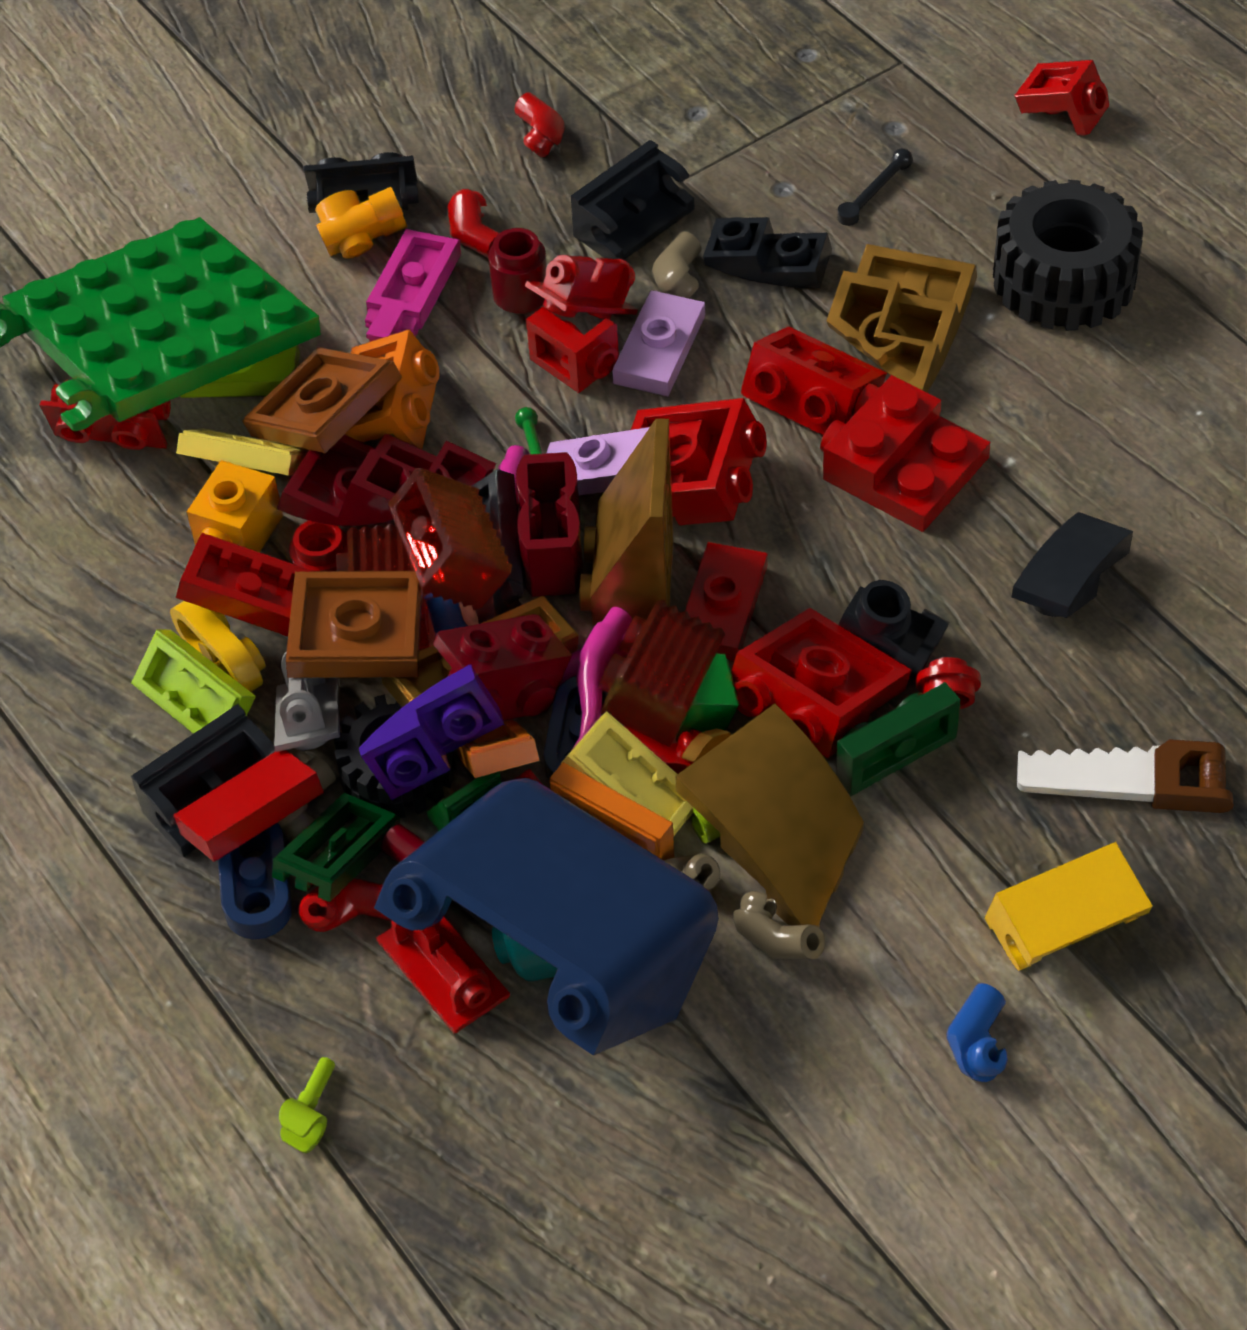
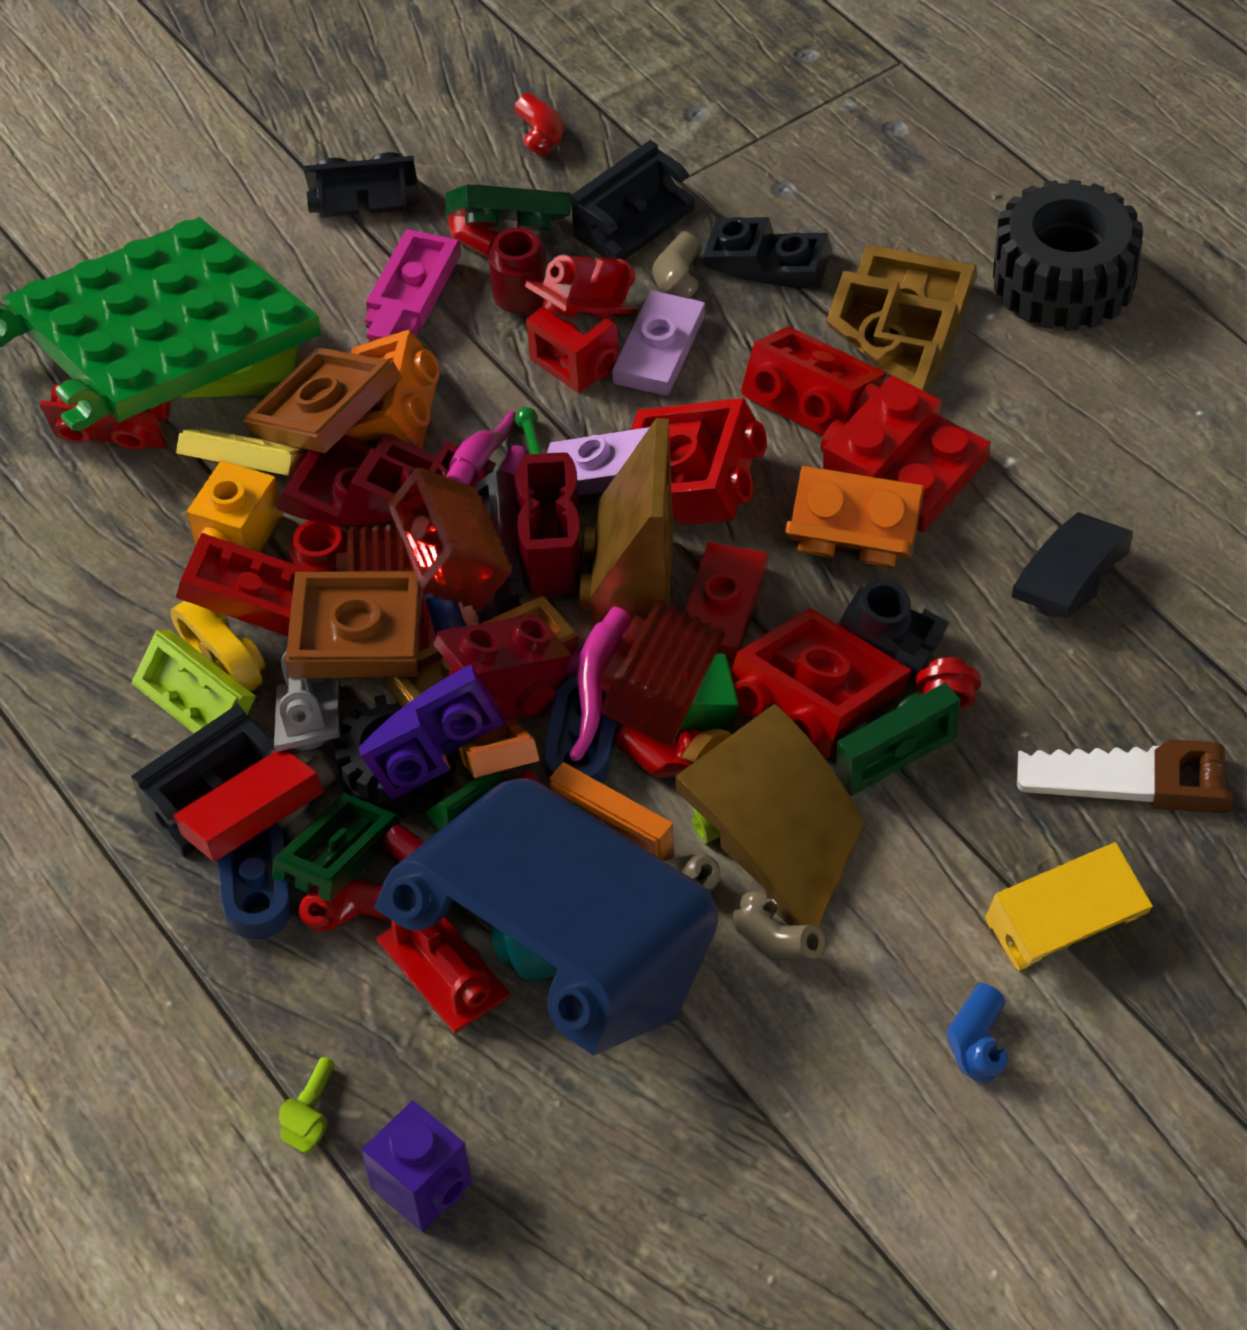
light orange plate [315,187,408,259] -> none
light yellow plate [561,711,693,836] -> none
black hinge [837,148,913,226] -> none
red bracket [1014,60,1109,135] -> none
none -> dark purple brick [361,1100,472,1232]
none -> dark pink animal [444,411,516,495]
none -> dark green plate [445,184,571,231]
none -> orange bracket [785,466,924,568]

